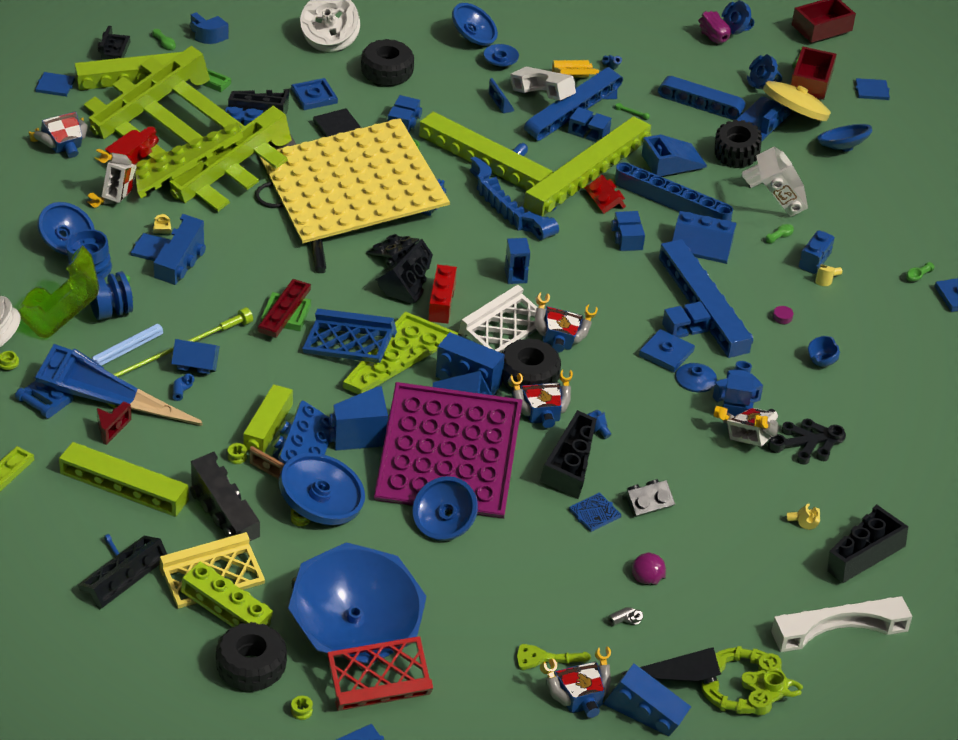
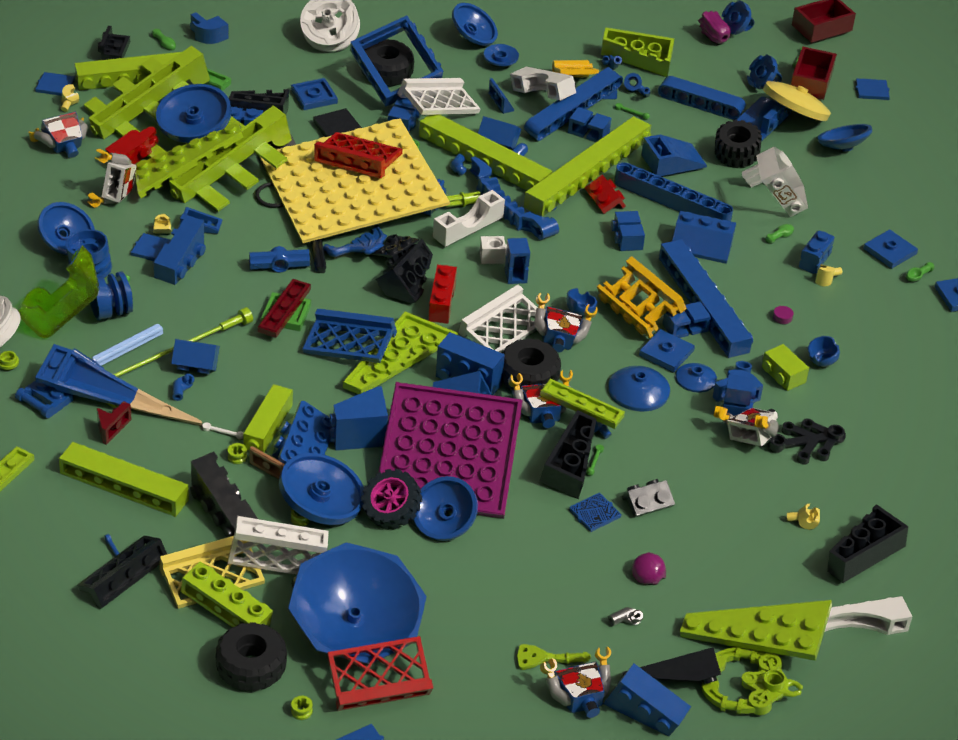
none -> light yellow piece [61,84,79,112]
none -> blue dish [156,84,232,143]
none -> blue slope [179,207,223,234]
none -> white hinge [202,422,243,440]
none -> white fence [228,516,329,575]
none -> blue piece [249,246,310,273]
none -> red fence [314,132,403,178]
none -> blue animal [323,225,387,257]
none -> blue window [350,15,444,107]
none -> black wheel [361,469,422,529]
none -> white fence [397,78,481,115]
none -> white arch [433,190,505,247]
none -> lime axle [446,191,481,208]
none -> blue arm [450,154,467,176]
none -> blue brick [478,116,521,150]
none -> white brick [479,236,507,264]
none -> lime tile [540,378,625,429]
none -> blue hair [566,288,597,315]
none -> bright green hinge [586,444,604,476]
none -> yellow fence [597,256,687,338]
none -> lime wedge [601,27,675,77]
none -> blue dish [608,366,670,412]
none -> blue plate [624,73,650,97]
none -> lime wing [680,600,832,661]
none -> lime brick [762,344,809,391]
none -> blue plate [863,229,918,269]

